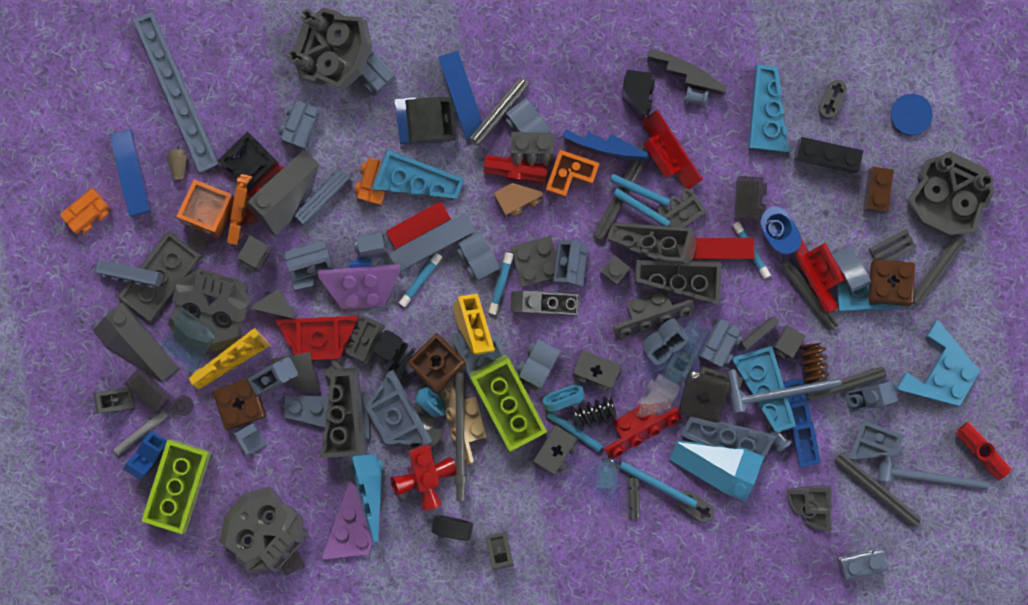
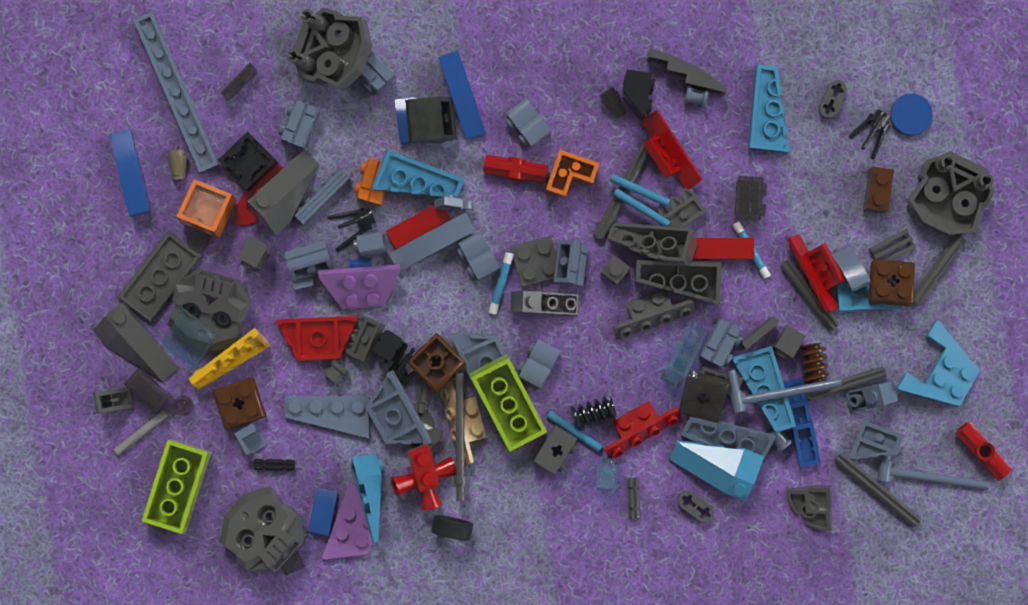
orange brick [60,188,111,235] -> none
sand blue piece [95,260,163,289] -> none
blue brick [123,431,167,481] -> none
orange piece [227,174,252,245] -> none
sand blue brick [248,357,298,397] -> none
dark grey slope [252,289,296,319] -> none
dark grey brick [271,352,321,393] -> none
dark grey wedge [320,367,366,458] -> none
dark azure bar [399,253,442,307] -> none
dark azure plate [416,387,445,418] -> none
yellow slope [453,294,495,355] -> none
dark grey axle [470,78,529,146] -> none
dark grey slope [486,531,514,571] -> none
medium nougat slope [494,183,543,218] -> none
dark grey plate [511,132,554,166] -> none
dark azure plate [543,385,585,412] -> none
blue slope [562,129,649,161] -> none
dark grey brick [573,350,621,391] -> none
dark azure bar [619,462,698,509] -> none
clear slope [637,374,681,417] -> none
sand blue brick [642,318,689,365] -> none
blue piece [760,207,801,254] -> none
black brick [794,137,864,174] -> none
sand blue brick [837,548,887,580] -> none
none -> clear smoke tile [221,63,257,101]
none -> black axle [253,459,295,471]
none -> blue slope [308,488,338,537]
none -> black plant [328,208,376,251]
none -> sand blue plate [434,194,474,212]
none -> clear smoke cone [599,87,627,119]
none -> black plant [849,110,891,159]

